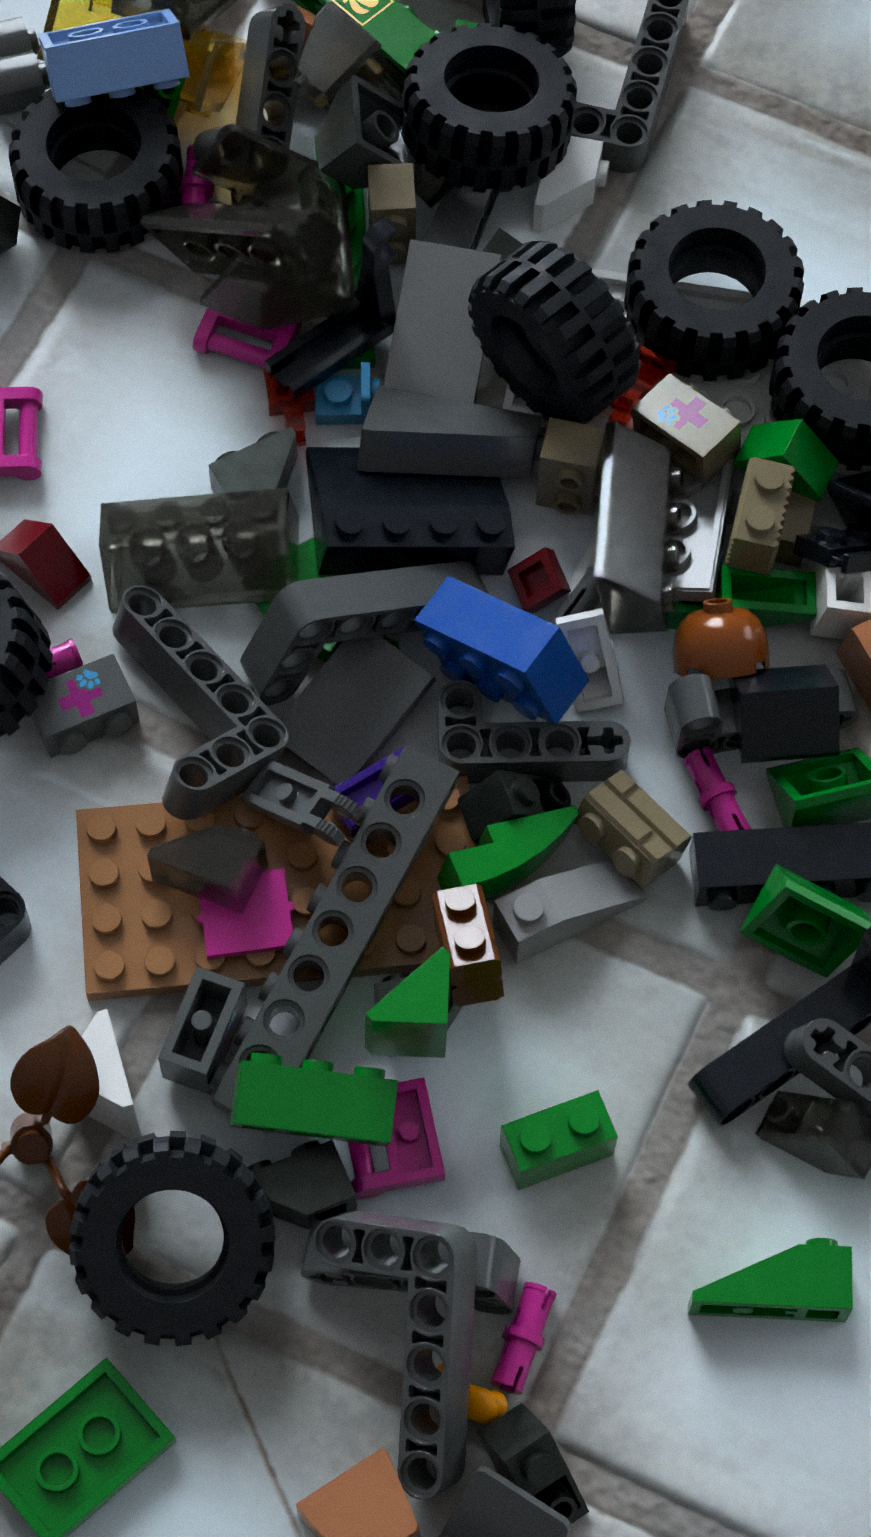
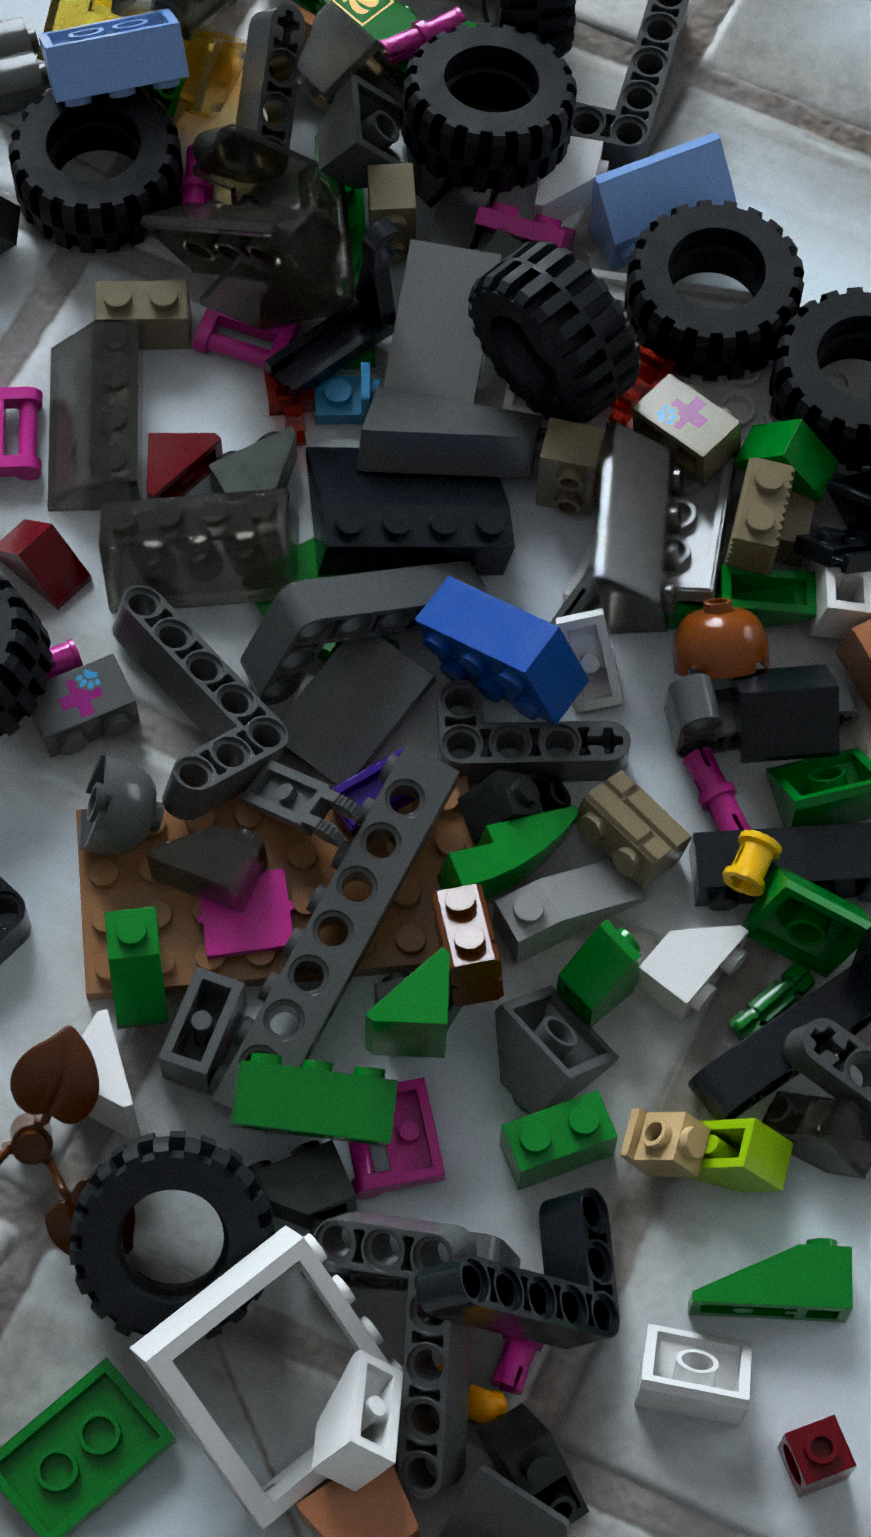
dark red plate [507,547,571,614] -> none
none -> clear smoke slope [47,321,143,512]
none -> dark grey cylinder [78,755,164,856]
none -> dark tan brick [94,280,191,350]
none -> green slope [104,906,169,1029]
none -> white window [130,1225,403,1530]
none -> dark red slope [146,433,223,519]
none -> white slope [311,1349,403,1492]
none -> dark pink pin [378,7,468,68]
none -> black beam [416,1188,620,1349]
none -> dark pink plate [474,201,576,251]
none -> dark grey slope [495,985,619,1114]
none -> green slope [556,919,642,1027]
none -> light blue slope [589,132,736,271]
none -> tan brick [619,1108,711,1177]
none -> white slope [634,1323,752,1426]
none -> white slope [636,925,749,1021]
none -> lime slope [686,1118,794,1193]
none -> yellow bush [722,830,782,896]
none -> green axle [729,964,815,1041]
none -> dark red brick [777,1414,857,1498]

